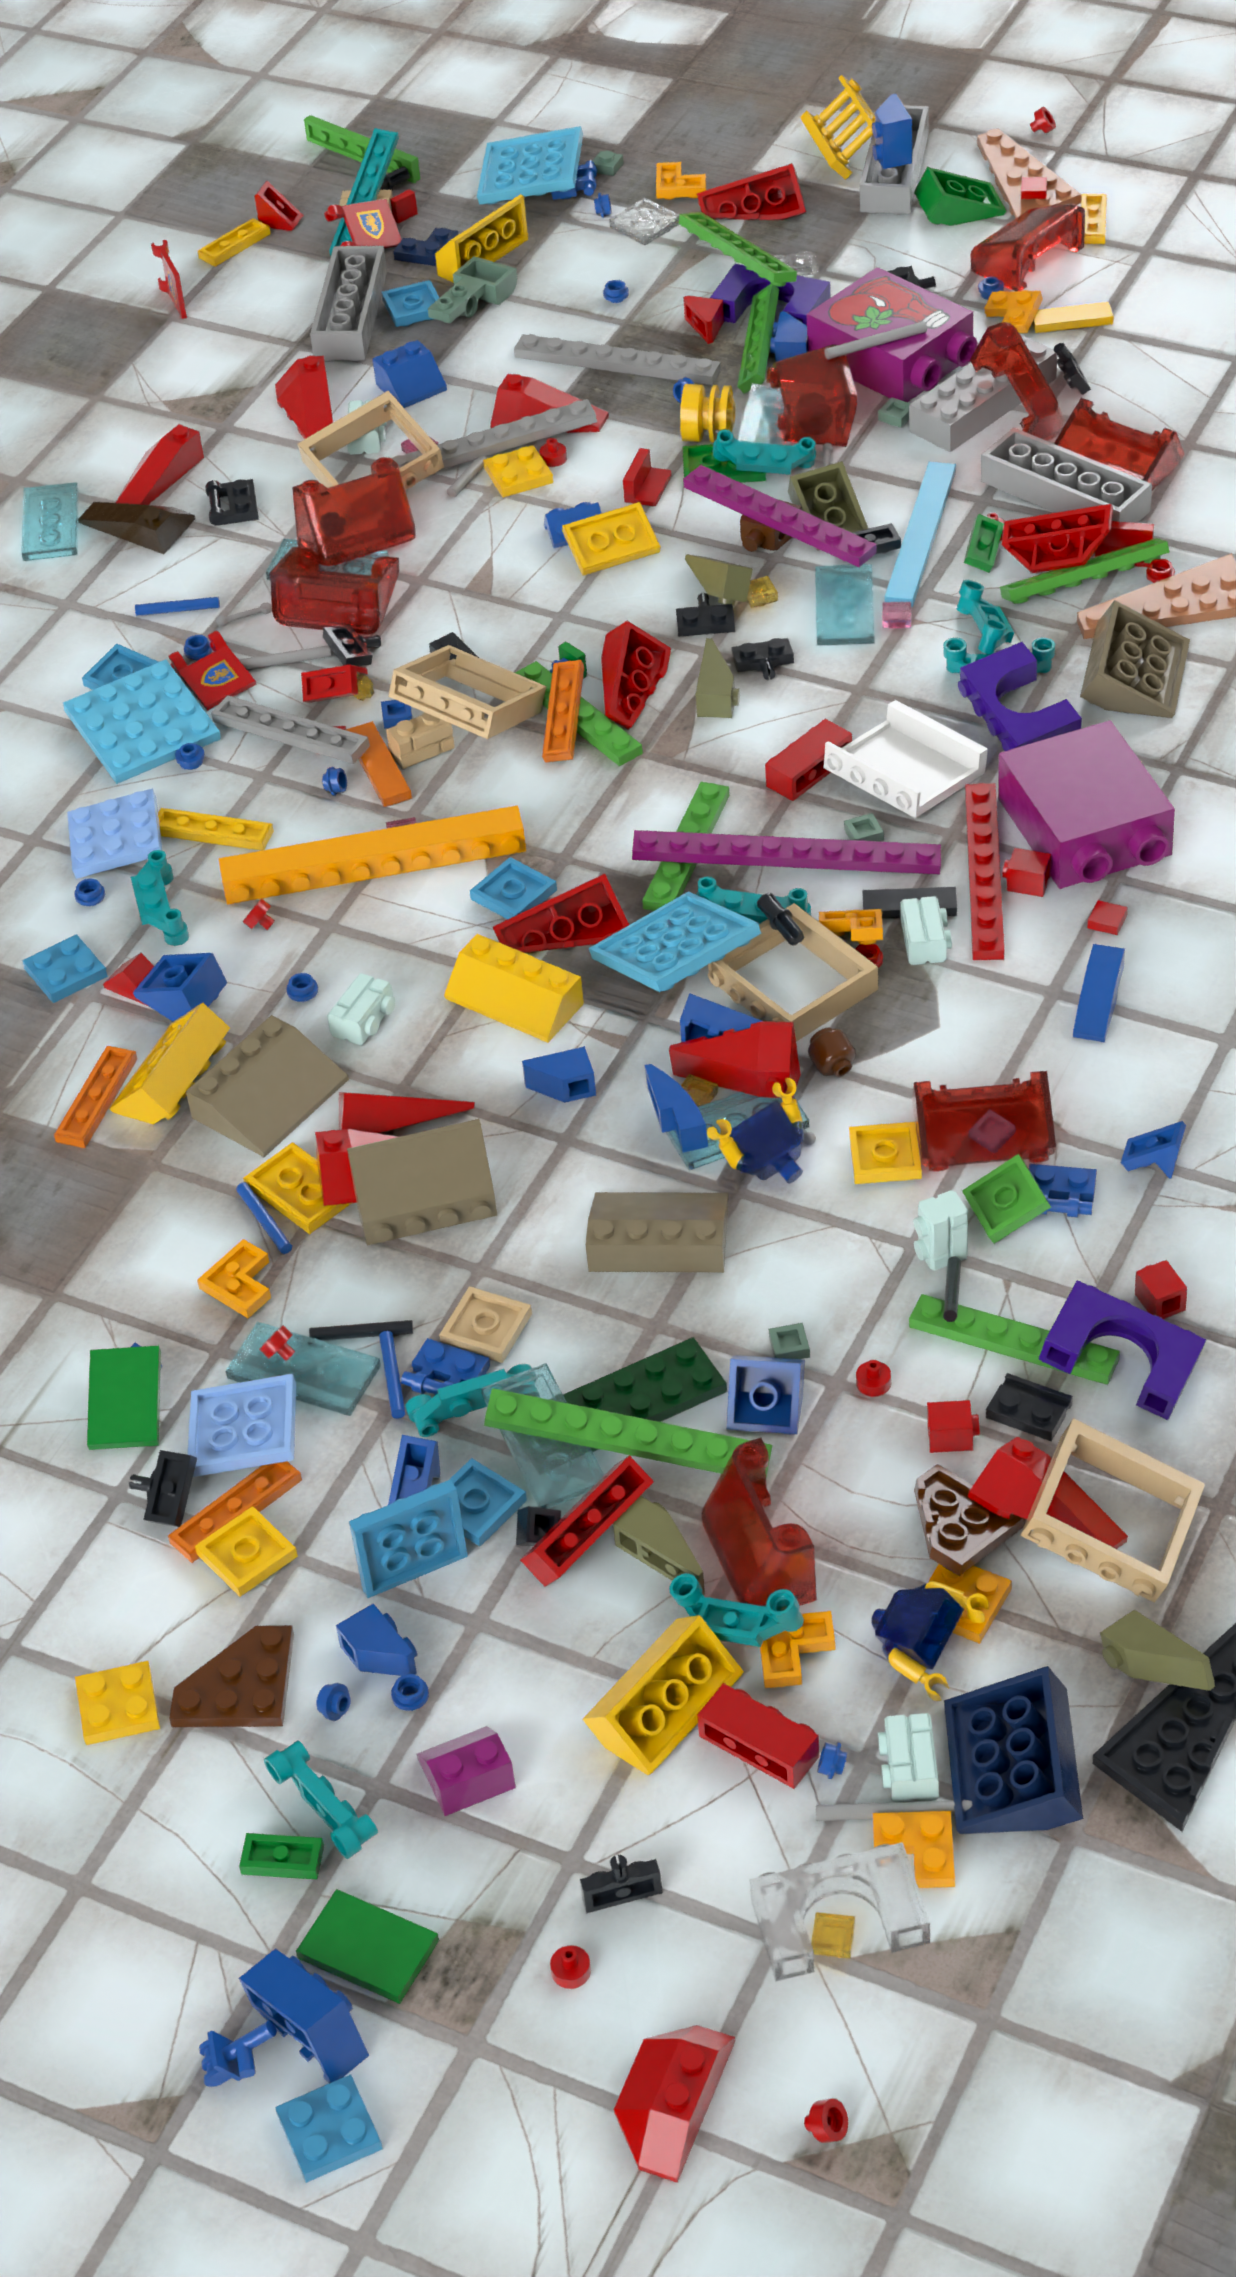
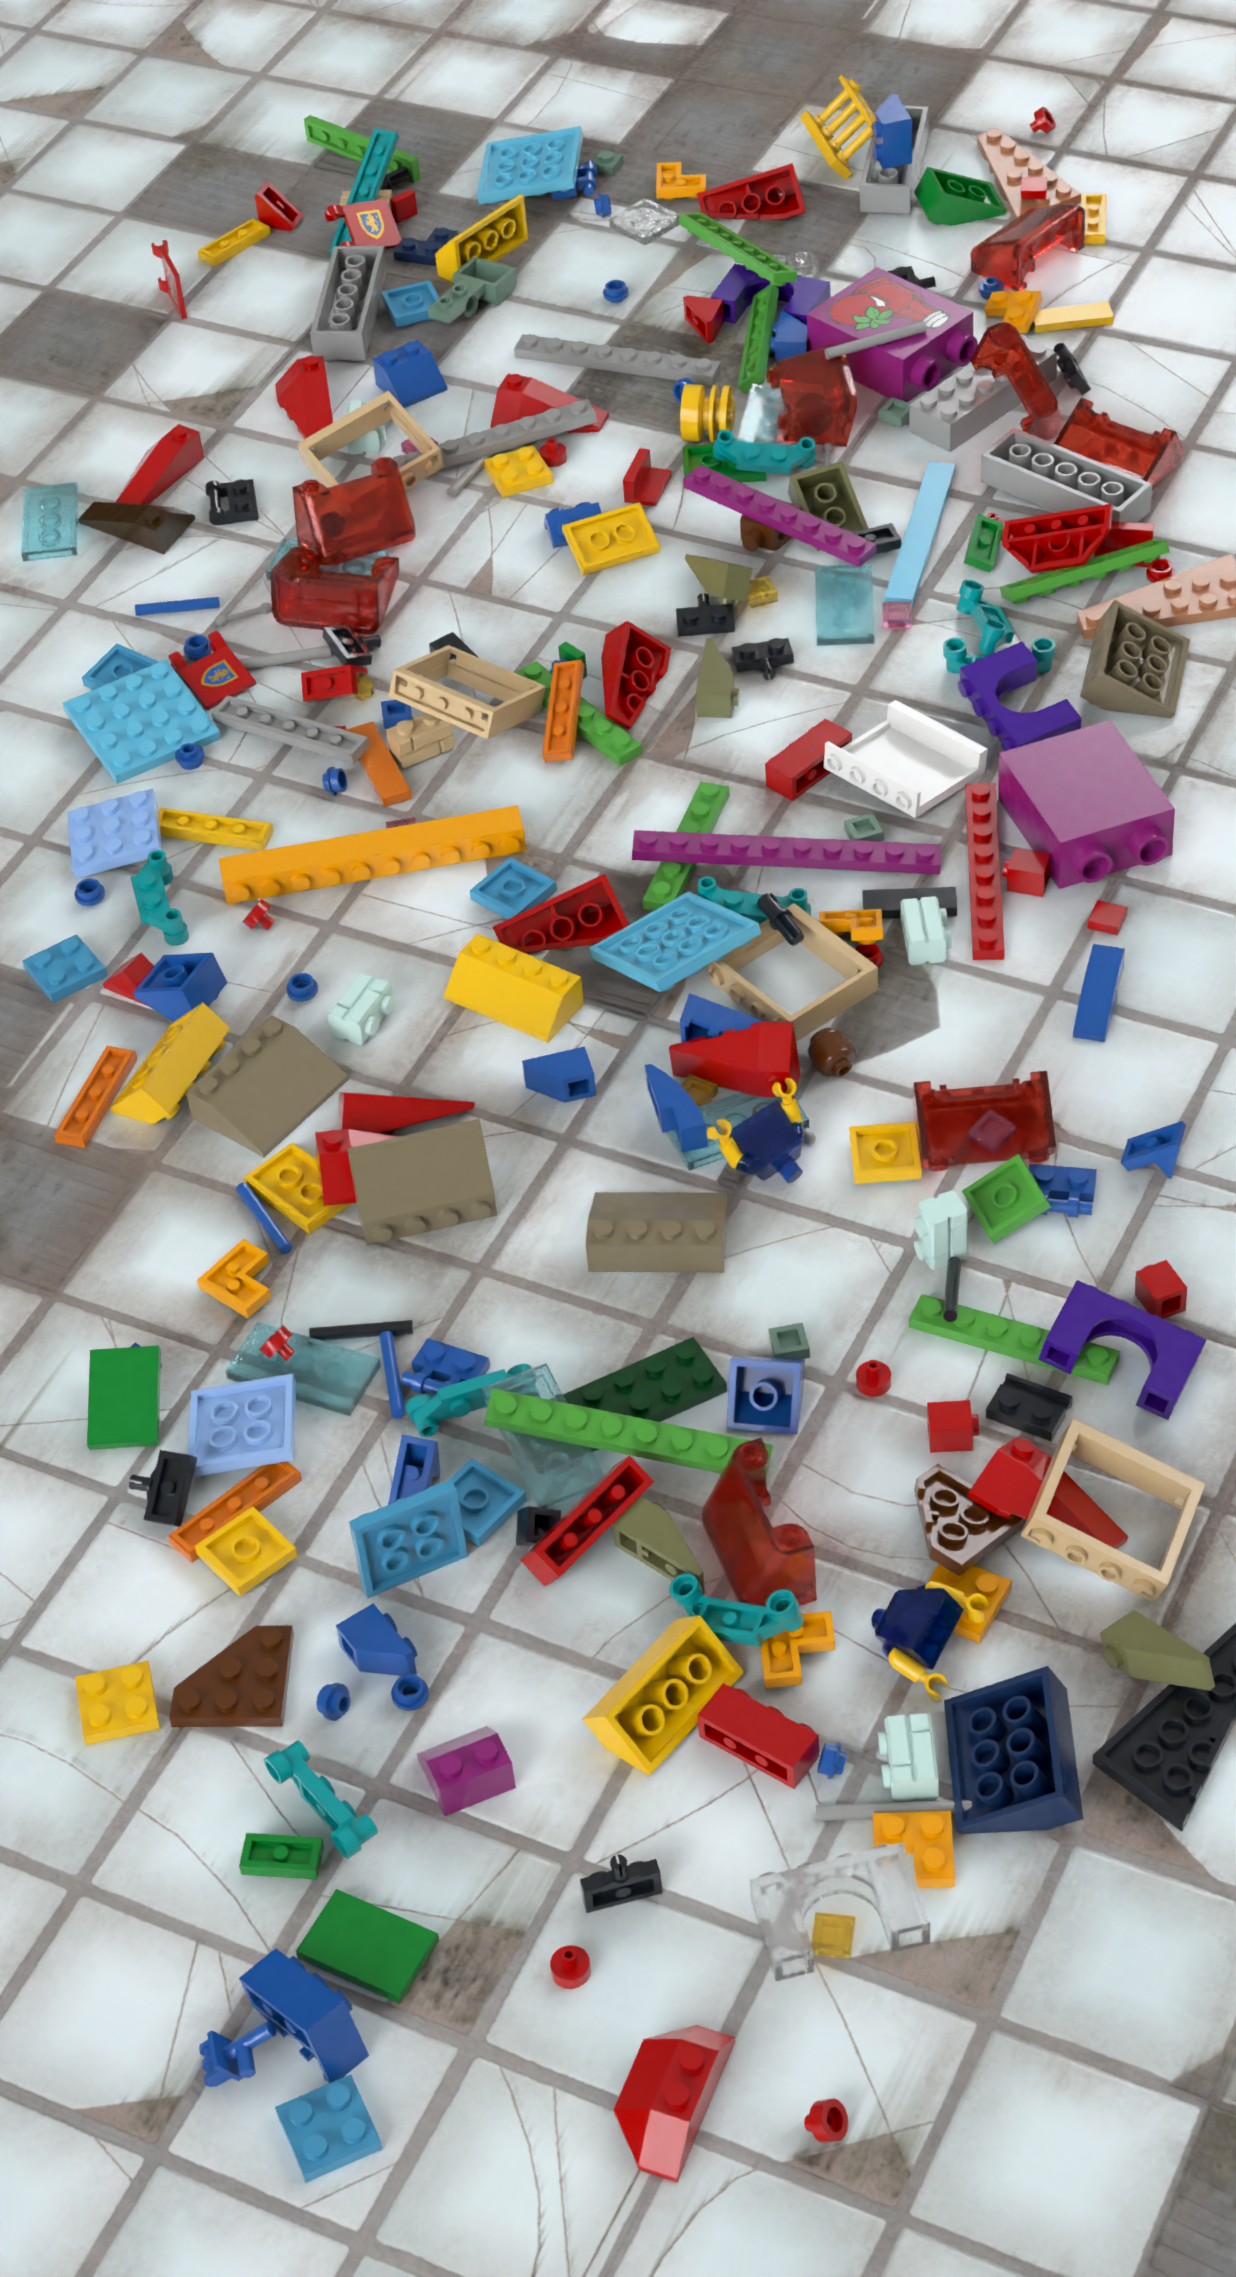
tan plate [439,1286,532,1363] -> none

